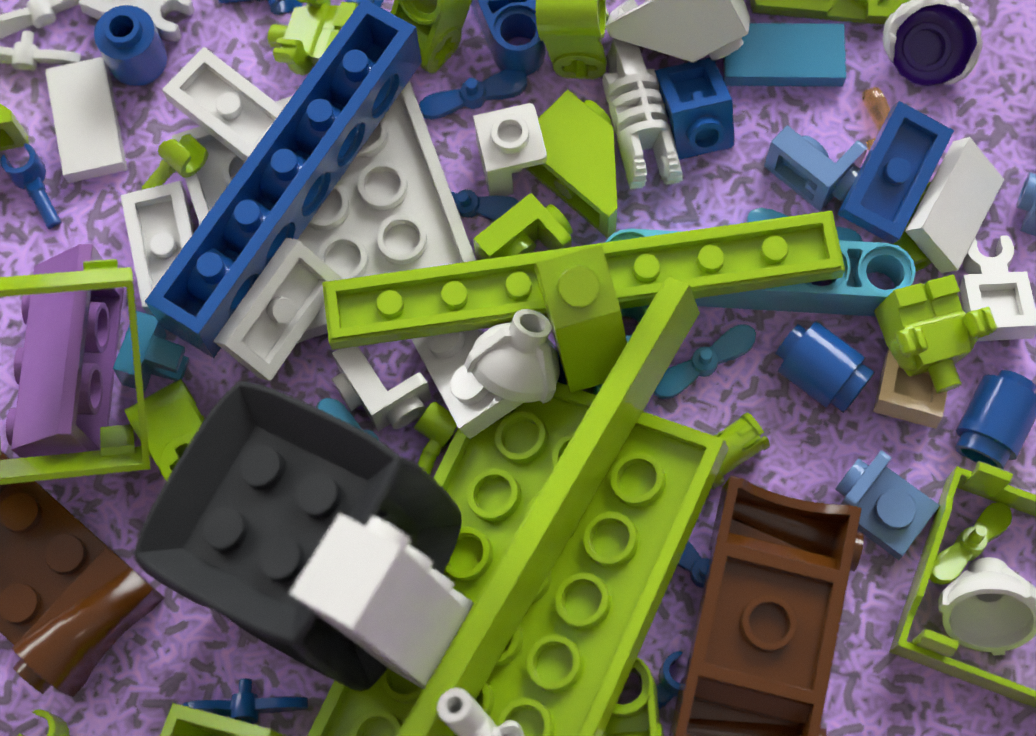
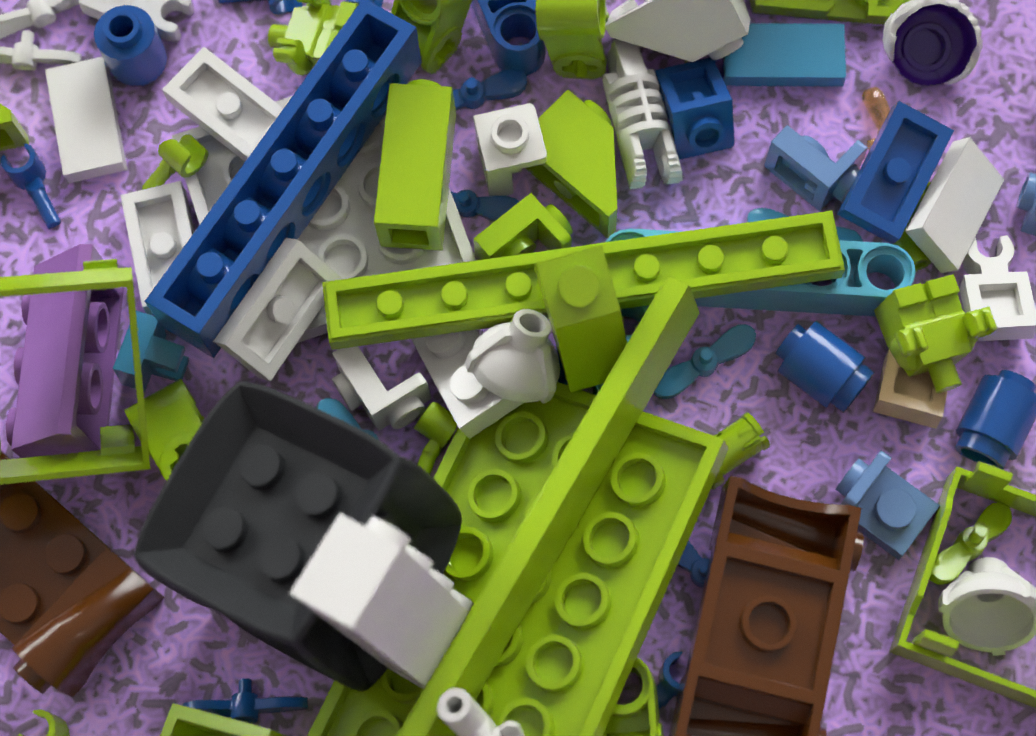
none -> lime brick [374,79,456,251]

